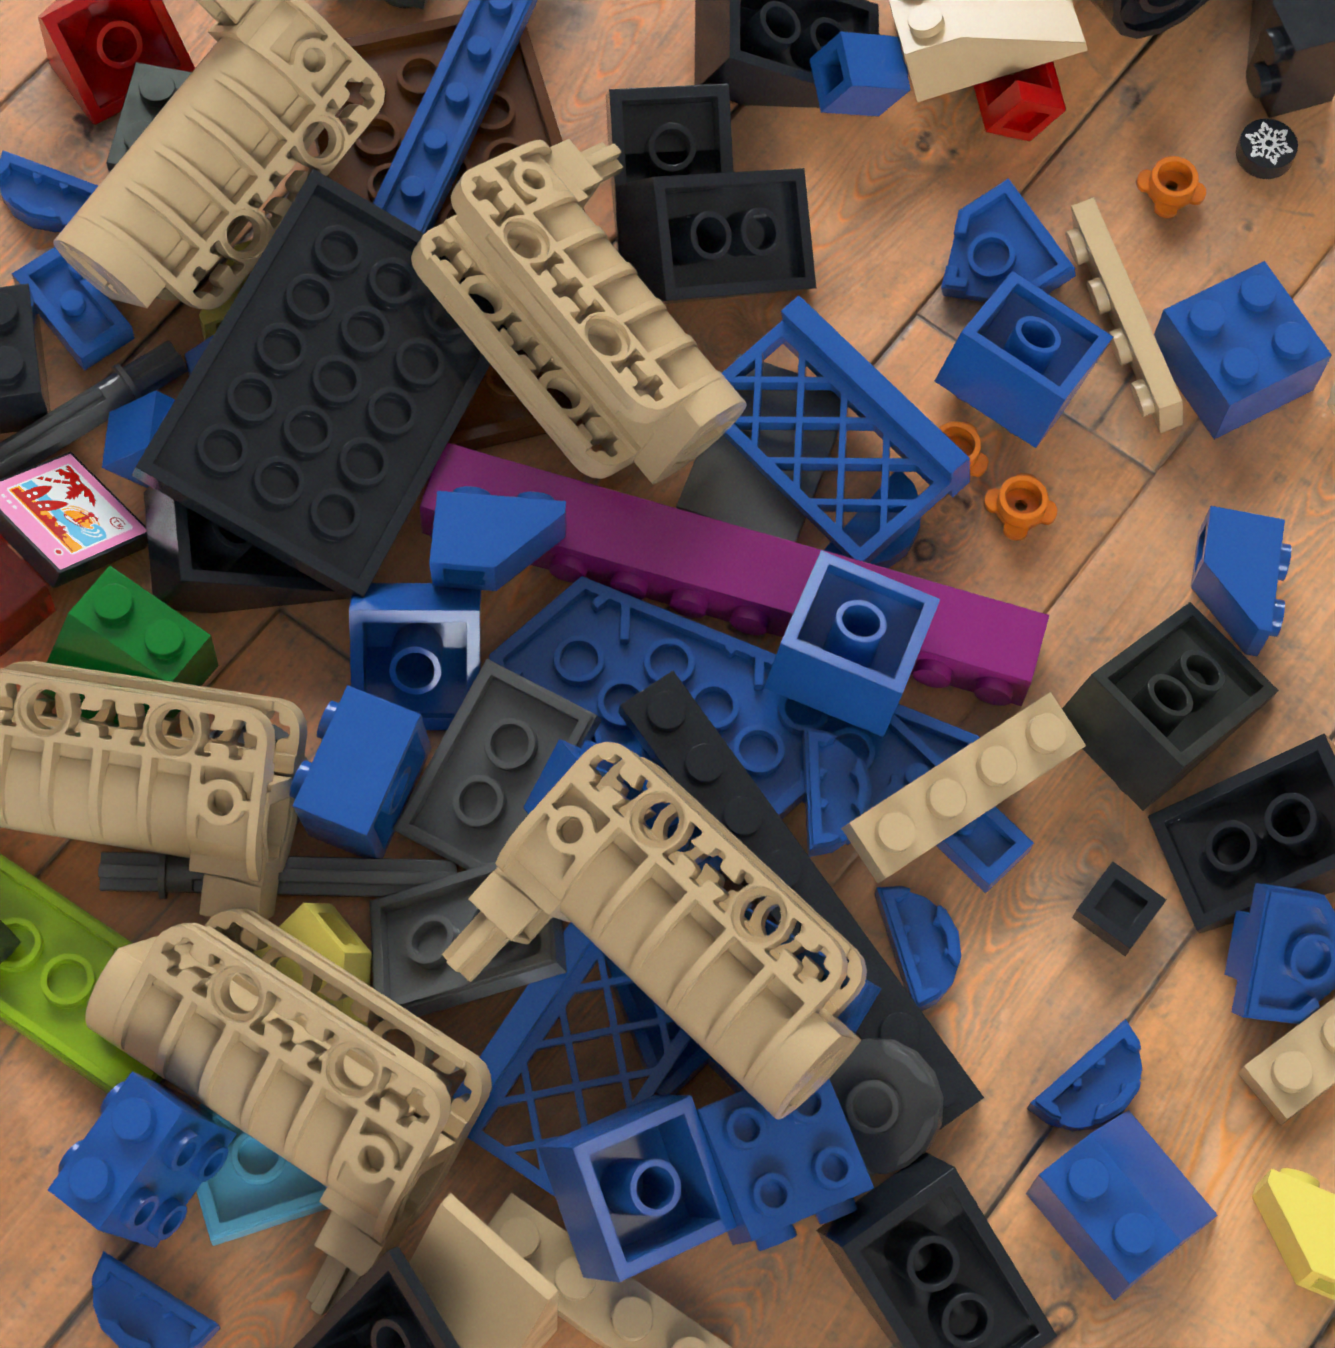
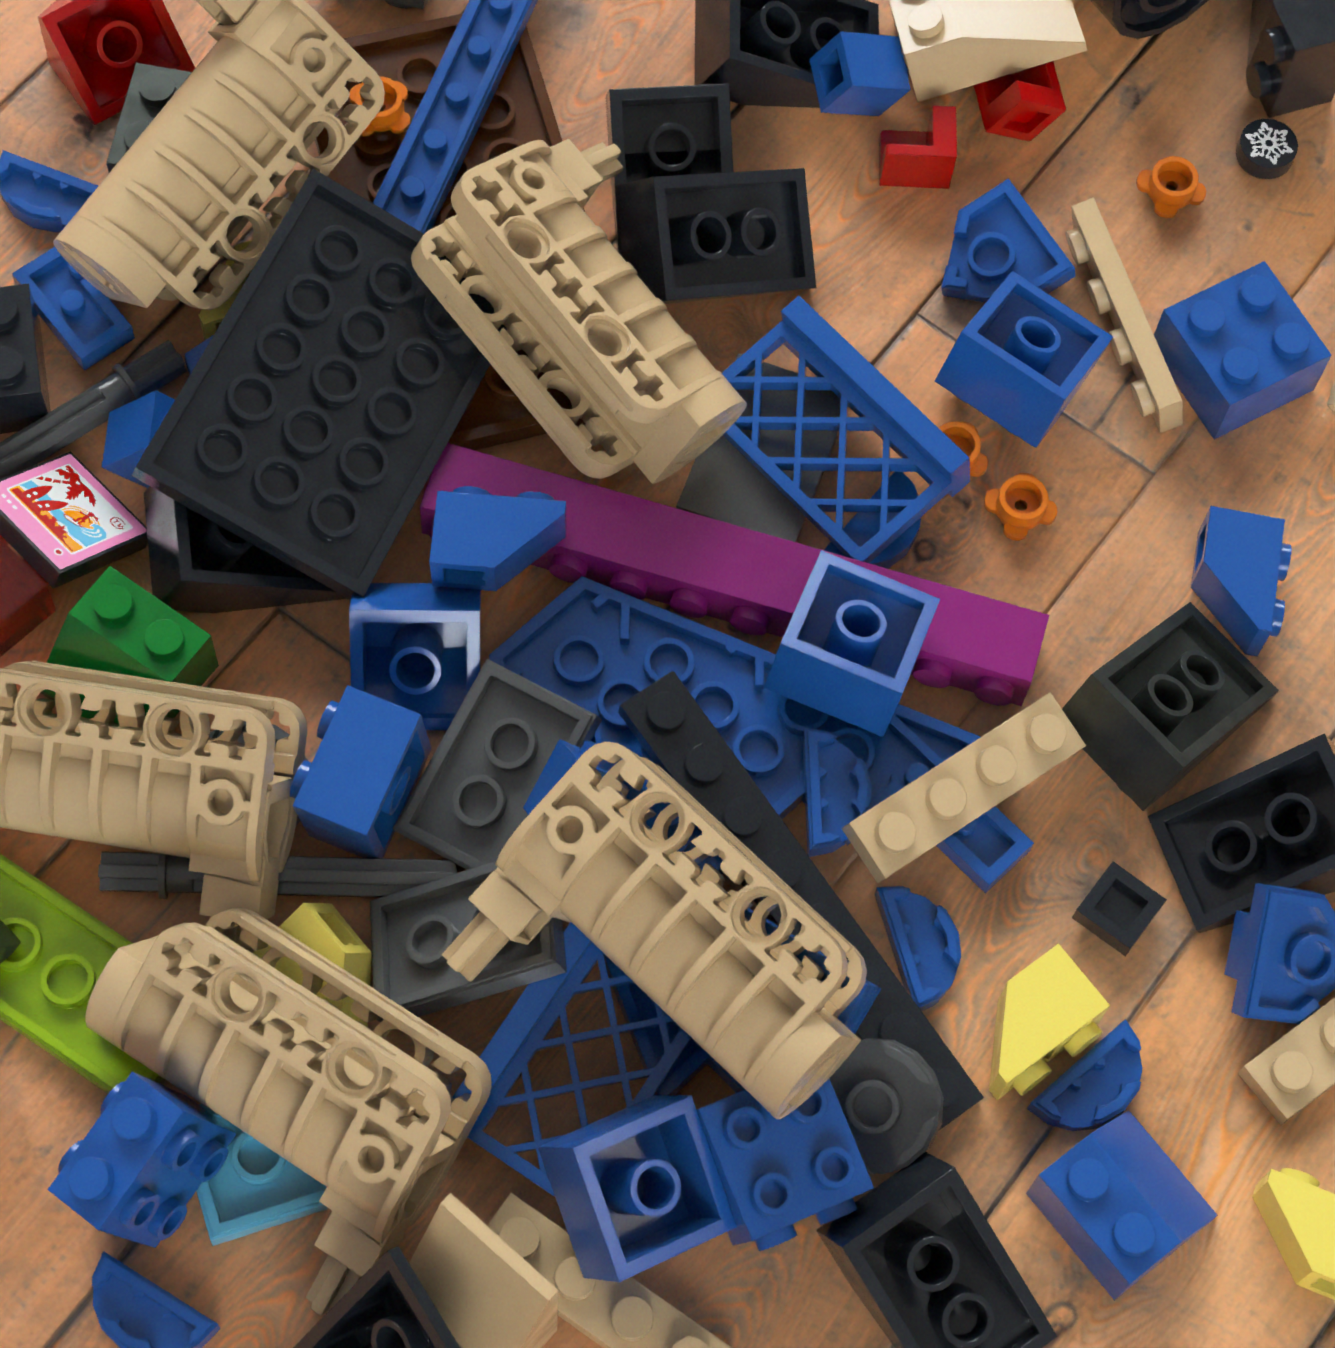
none -> orange plate [349,76,411,136]
none -> red panel [879,105,957,189]
none -> light yellow slope [989,943,1110,1100]

